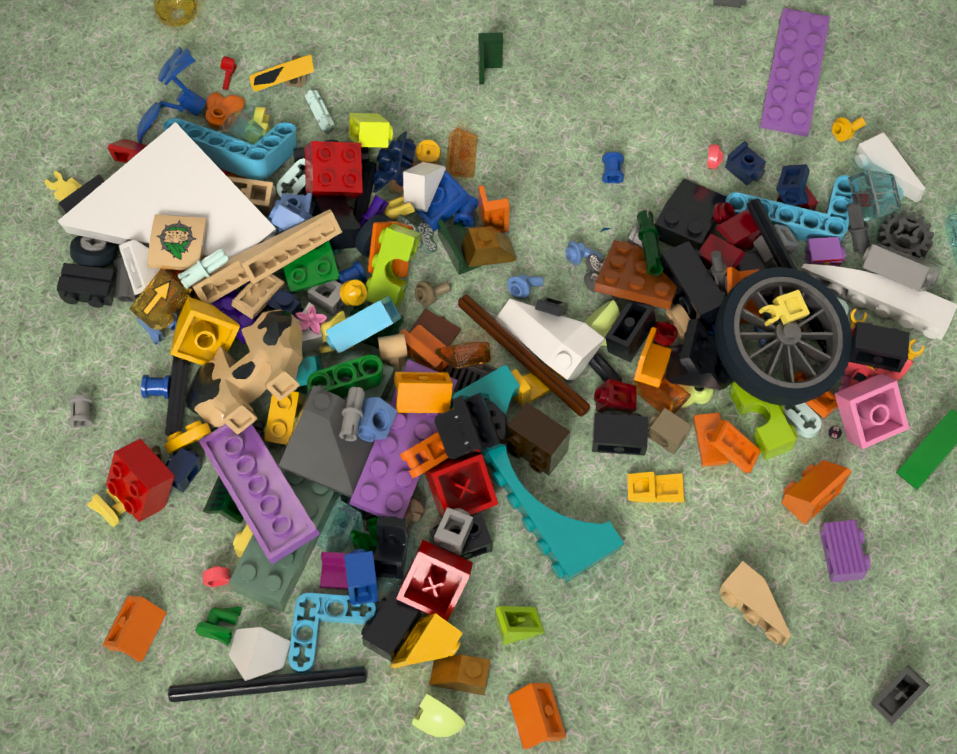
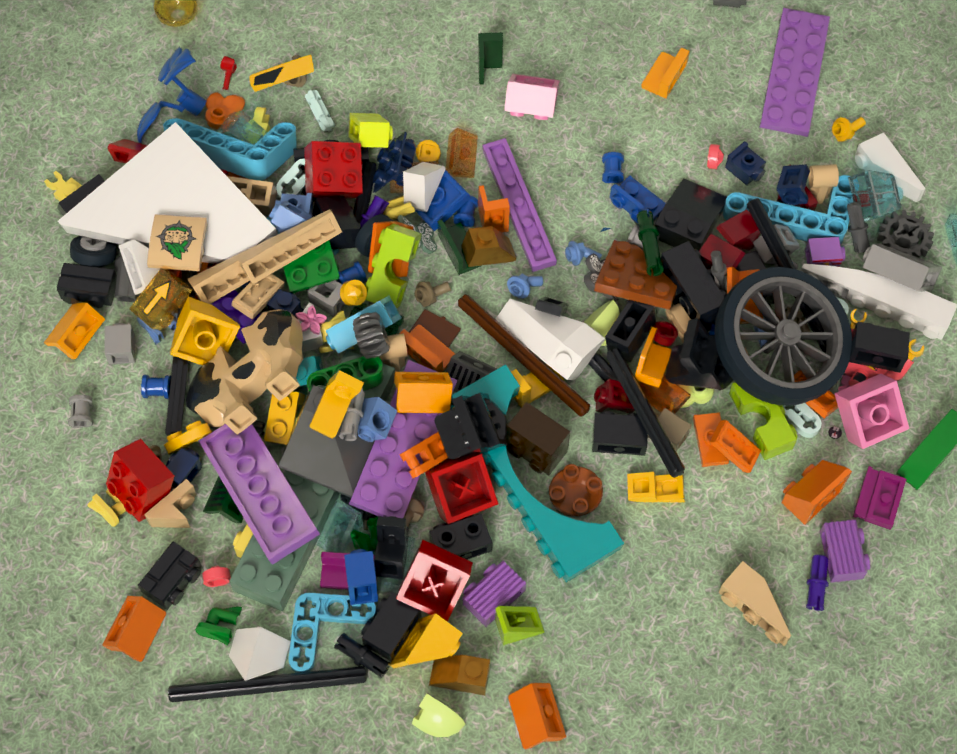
light aqua axle [178,249,229,289] -> none
light grey brick [434,507,473,556] -> none
clear orange slope [435,342,491,369] -> none
dark red plate [713,202,736,224] -> none
light yellow plate [759,290,810,326] -> none
dark grey slope [871,665,930,724] -> none
none -> light orange panel [44,302,105,359]
none -> light grey brick [105,323,135,365]
none -> black brick [138,541,202,610]
none -> tan slope [144,479,197,528]
none -> yellow bracket [309,370,364,439]
none -> black pin [334,633,391,678]
none -> dark grey gear [353,312,390,359]
none -> medium lavender brick [463,561,526,627]
none -> medium lavender plate [482,138,557,272]
none -> slope [504,74,560,120]
none -> dark orange dish [549,464,603,517]
none -> black axle [606,348,685,478]
none -> blue bracket [610,176,666,223]
none -> light orange panel [641,47,690,99]
none -> dark purple axle [806,555,829,611]
none -> tan piece [808,164,839,204]
none -> magenta plate [852,466,906,530]

